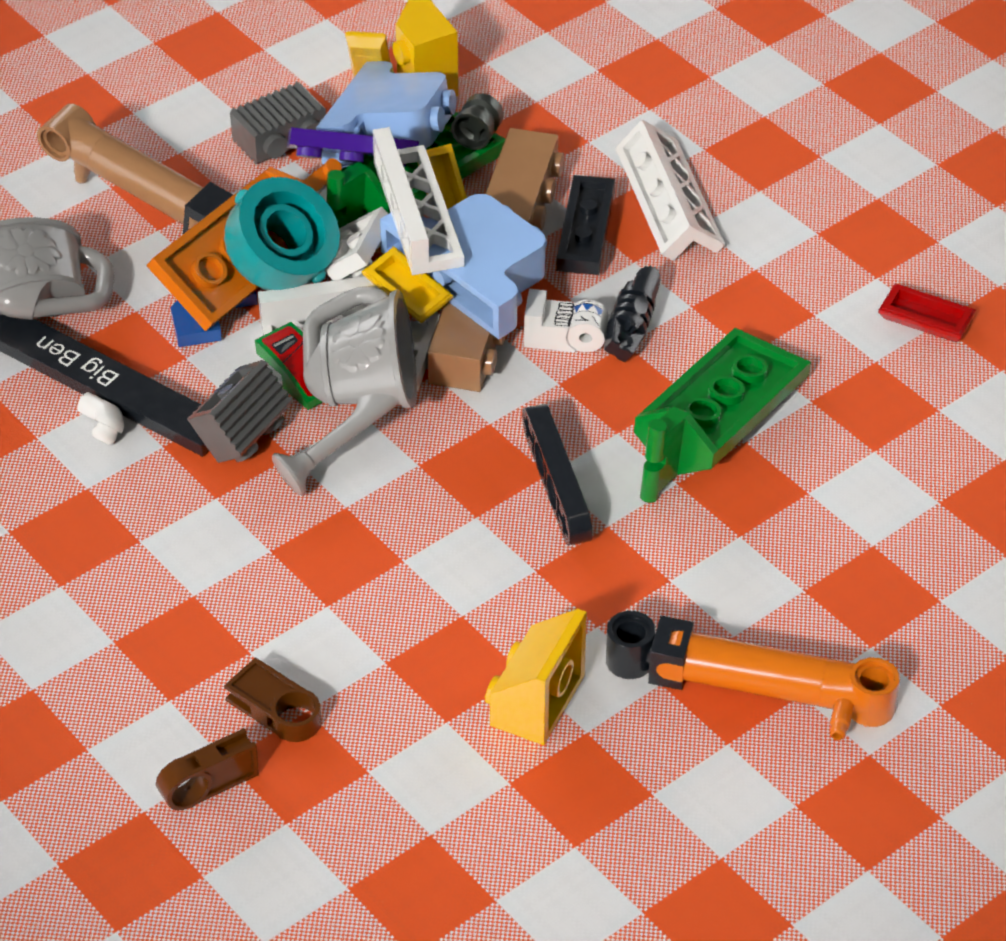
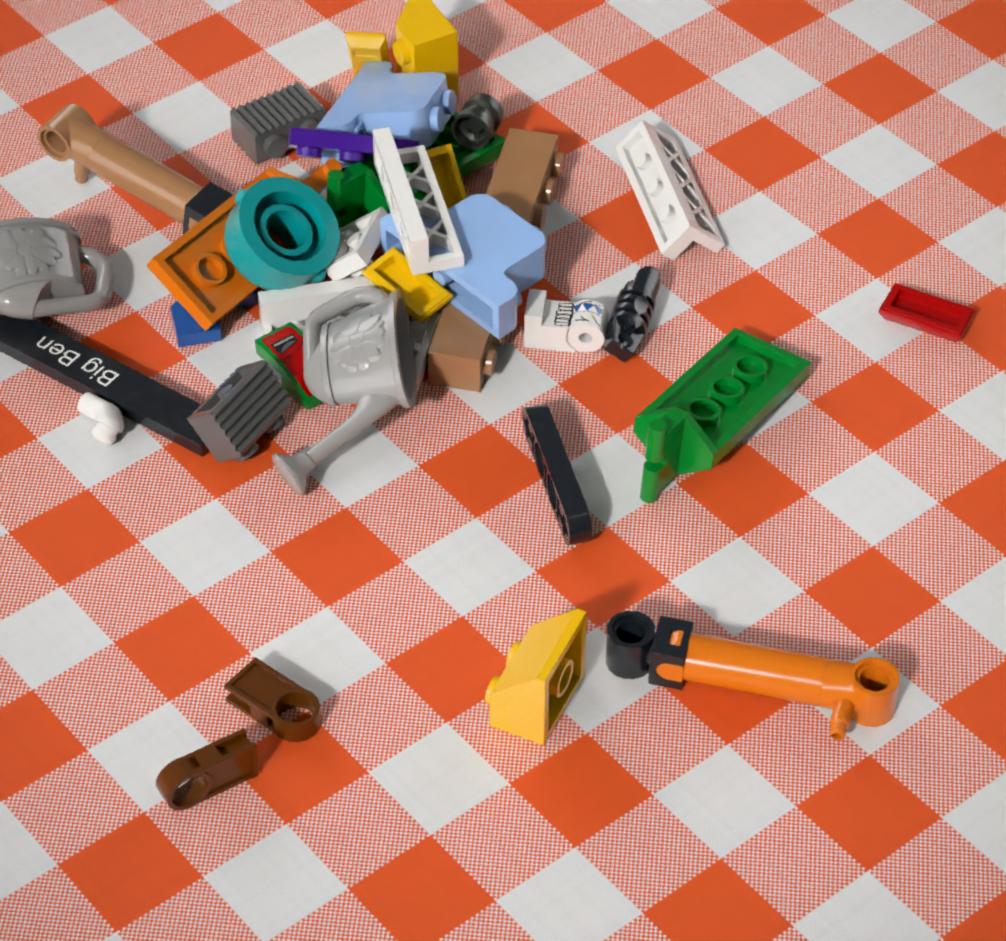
black plate [556,175,615,275] -> none

